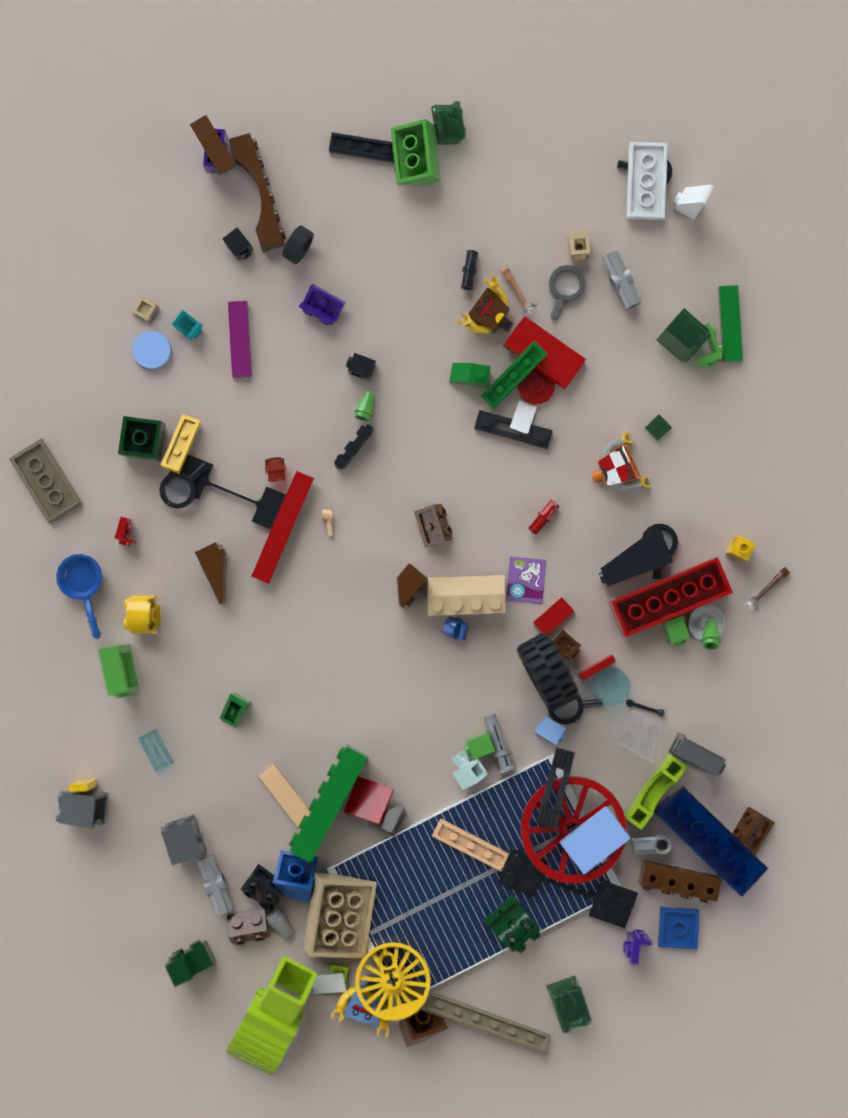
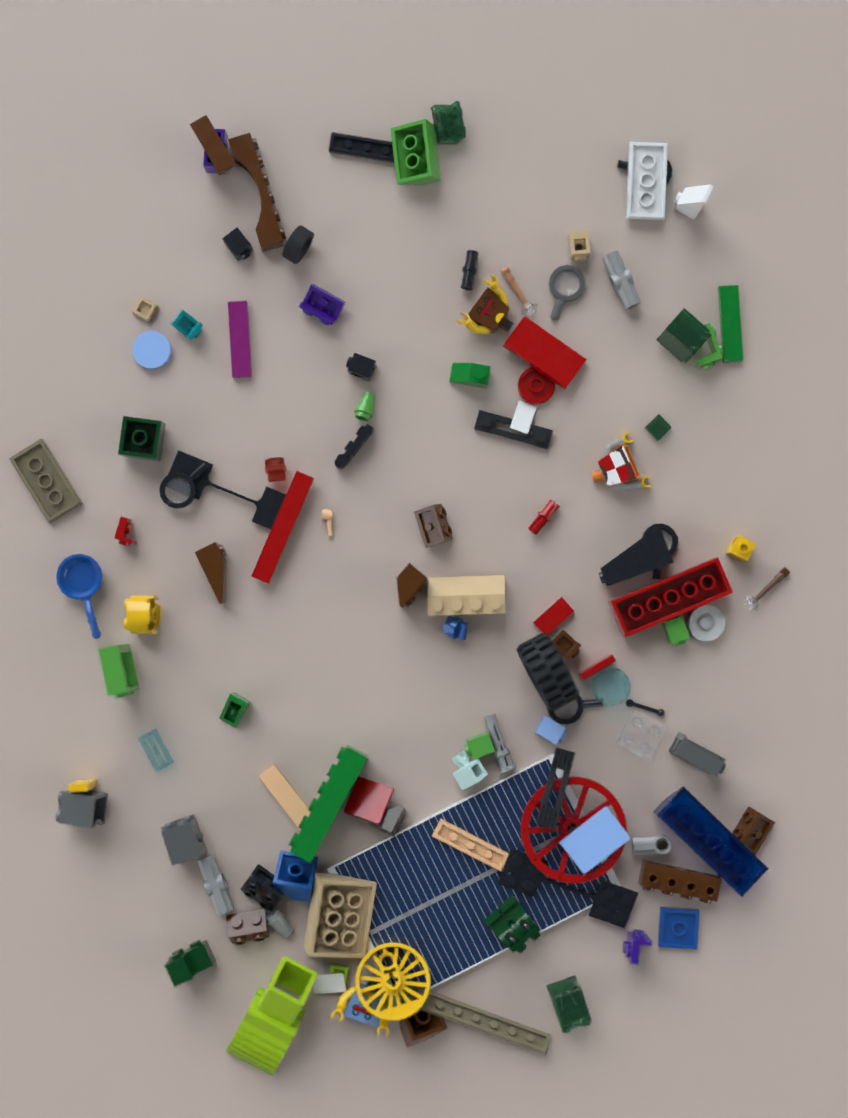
yellow plate [161,414,201,474] -> none
green tile [481,341,548,409] -> none
sticker [506,557,546,604] -> none
lime arch [624,753,687,830] -> none
bright green cone [701,620,721,650] -> none

